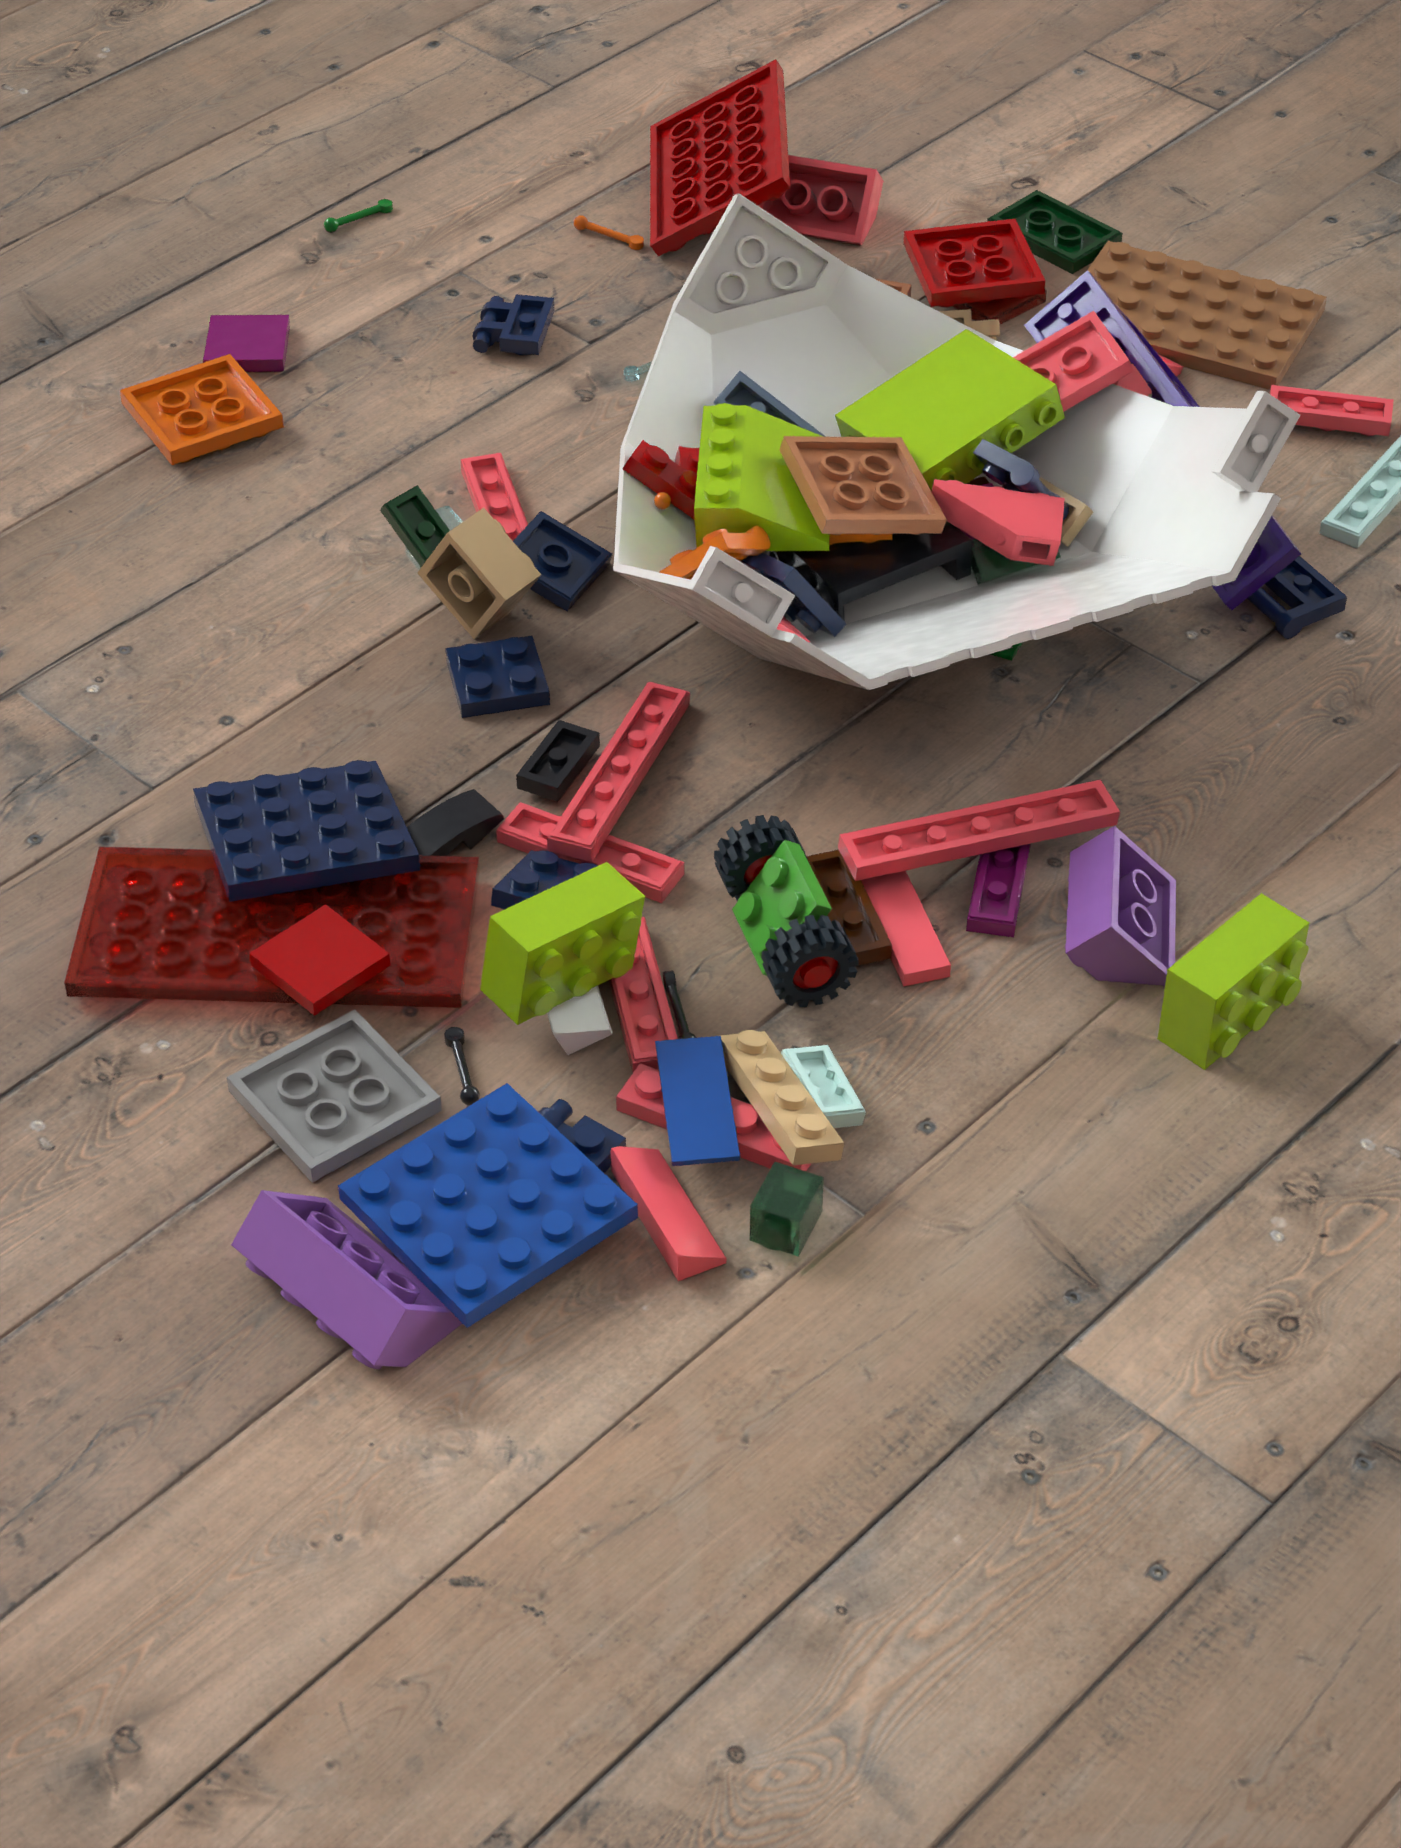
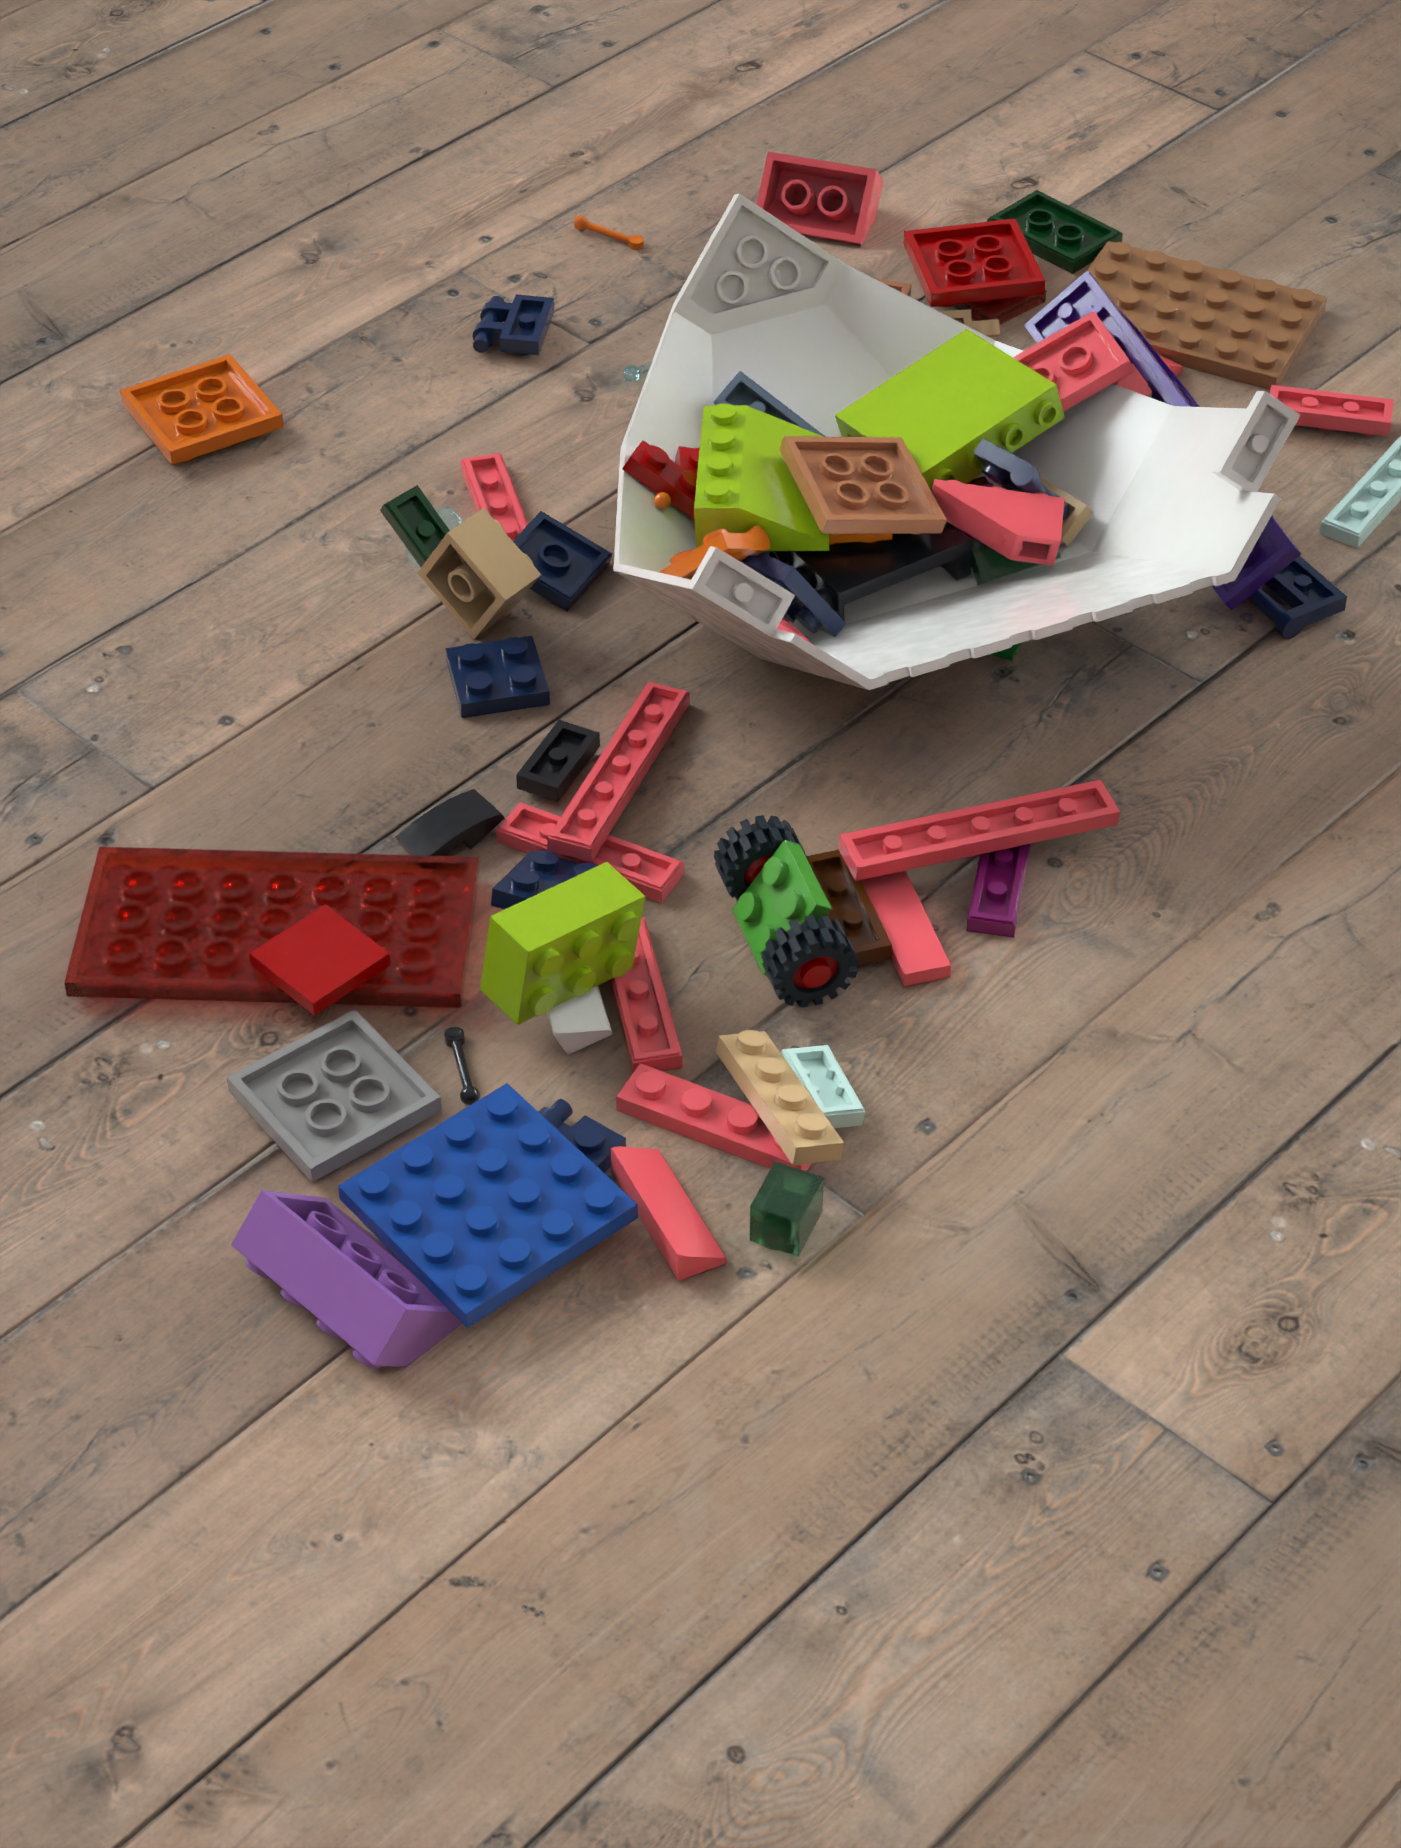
dark blue plate [193,760,420,902] -> none
magenta tile [203,315,290,372] -> none
green hinge [324,199,393,232] -> none
red plate [650,59,790,257] -> none
blue piece [655,1036,740,1166] -> none
black hinge [663,970,697,1039] -> none
medium lavender slope [1065,826,1176,986] -> none
lime brick [1157,893,1310,1070] -> none

